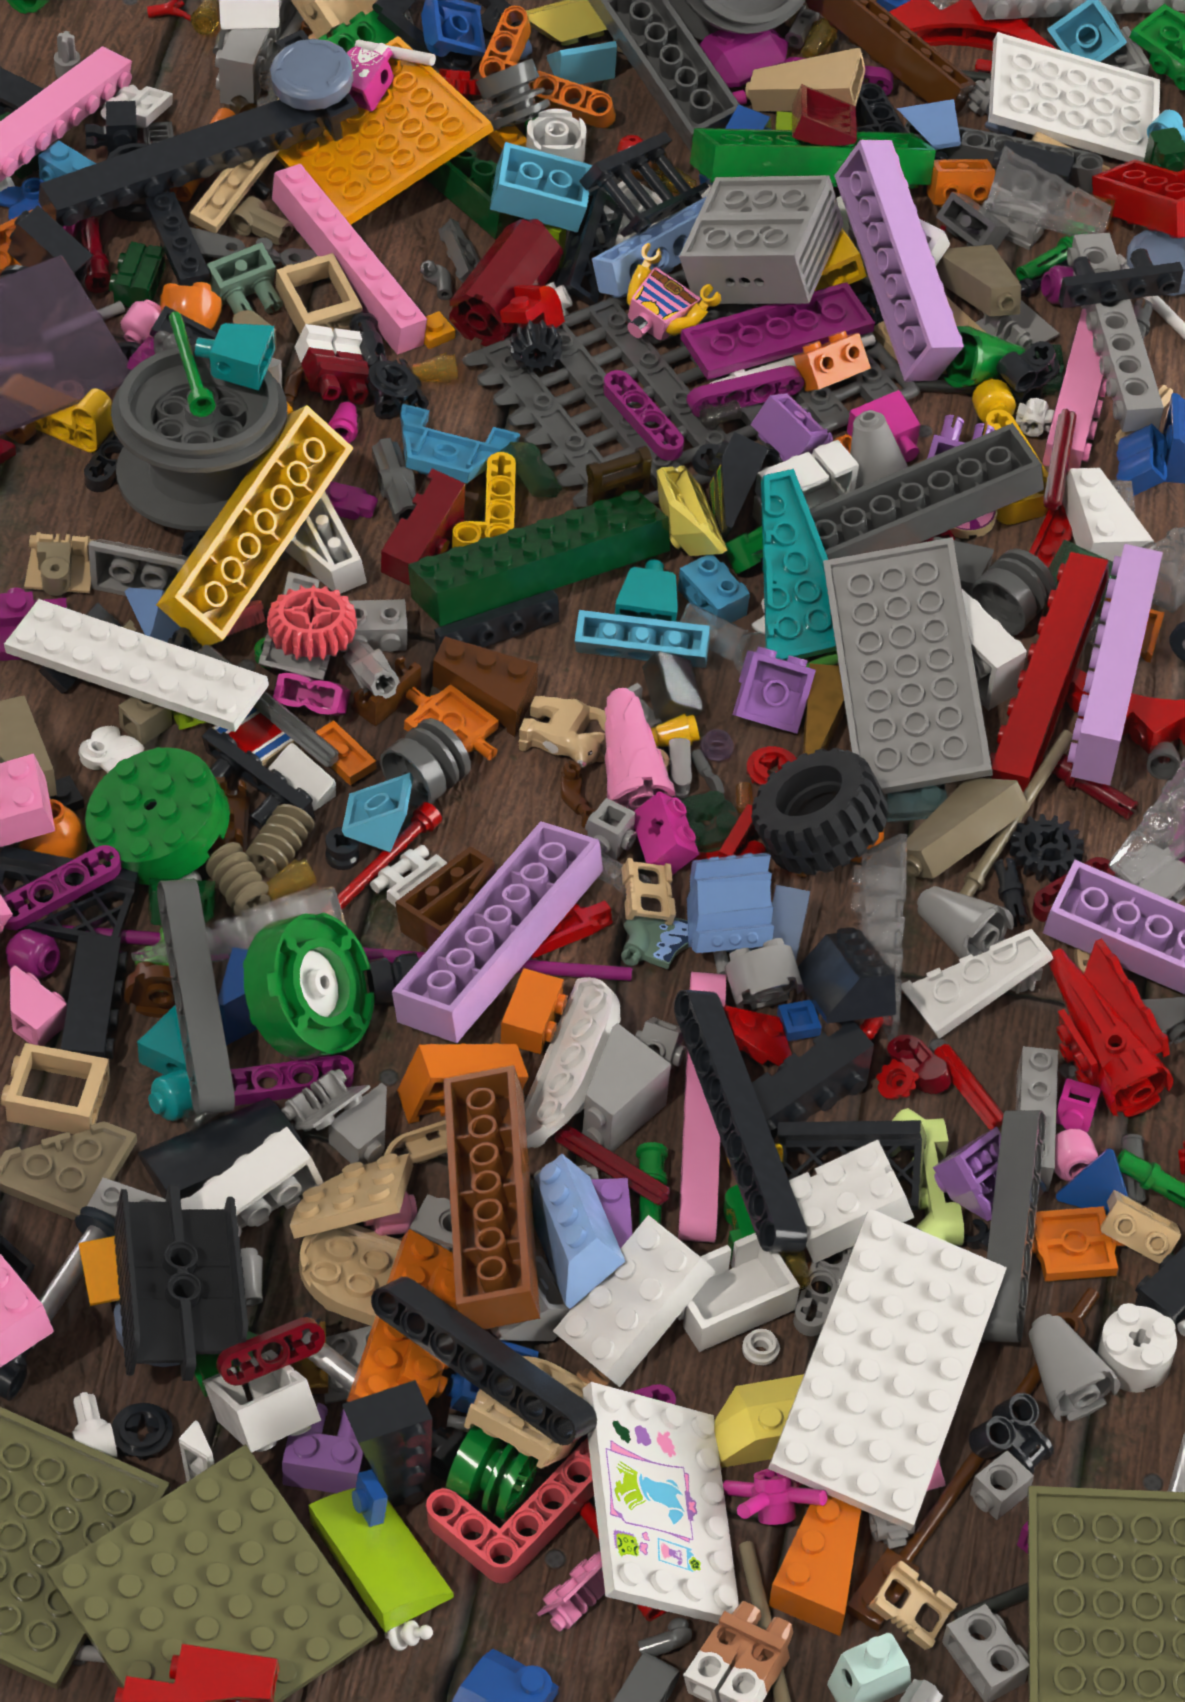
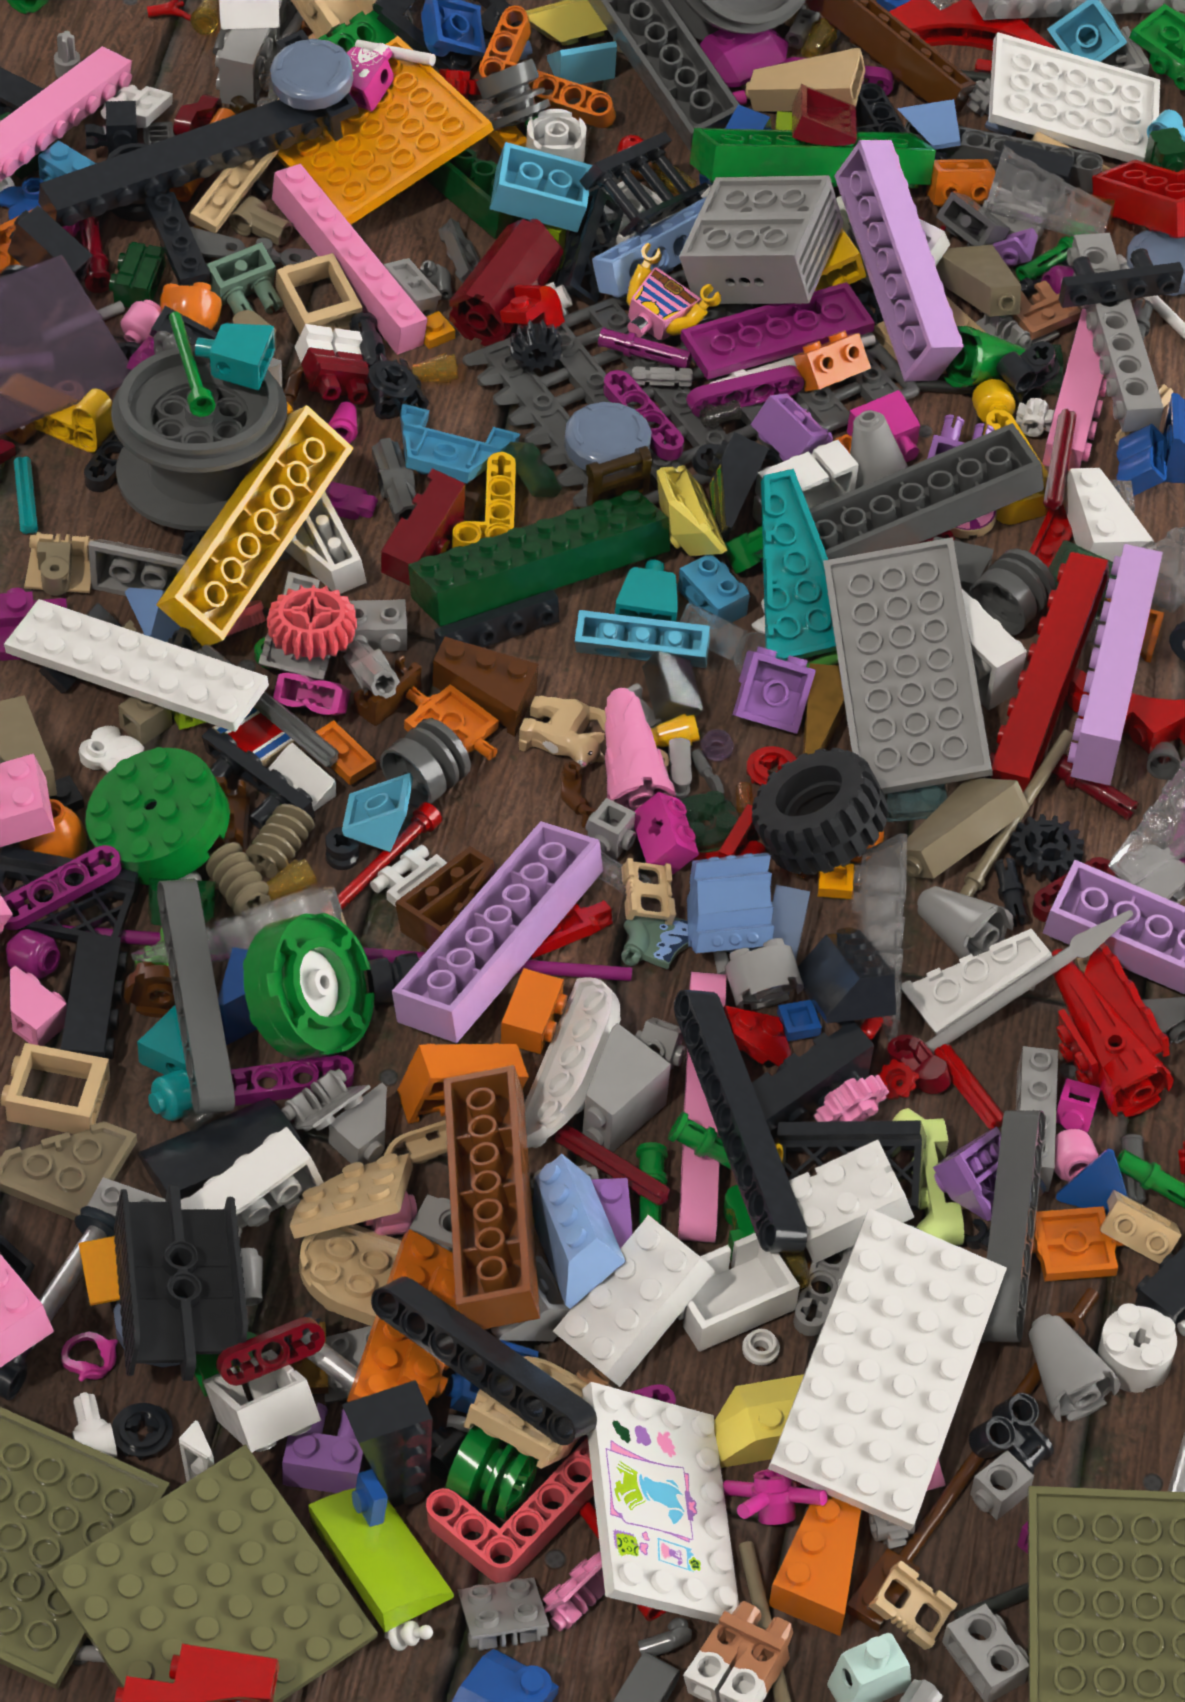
none -> teal axle [14,456,38,535]
none -> dark pink piece [61,1331,118,1382]
none -> dark red piece [173,94,222,135]
none -> light grey hinge [384,258,442,317]
none -> light grey hinge [458,1577,549,1651]
none -> sand blue piece [564,402,652,476]
none -> magenta pin [598,327,692,368]
none -> light grey axle [631,366,693,387]
none -> green pin [667,1112,732,1170]
none -> bright pink gear [814,1075,889,1122]
none -> light orange plate [817,864,854,899]
none -> light grey piece [925,910,1133,1054]
none -> medium lavender bracket [993,228,1038,267]
none -> nougat plate [1012,280,1081,340]

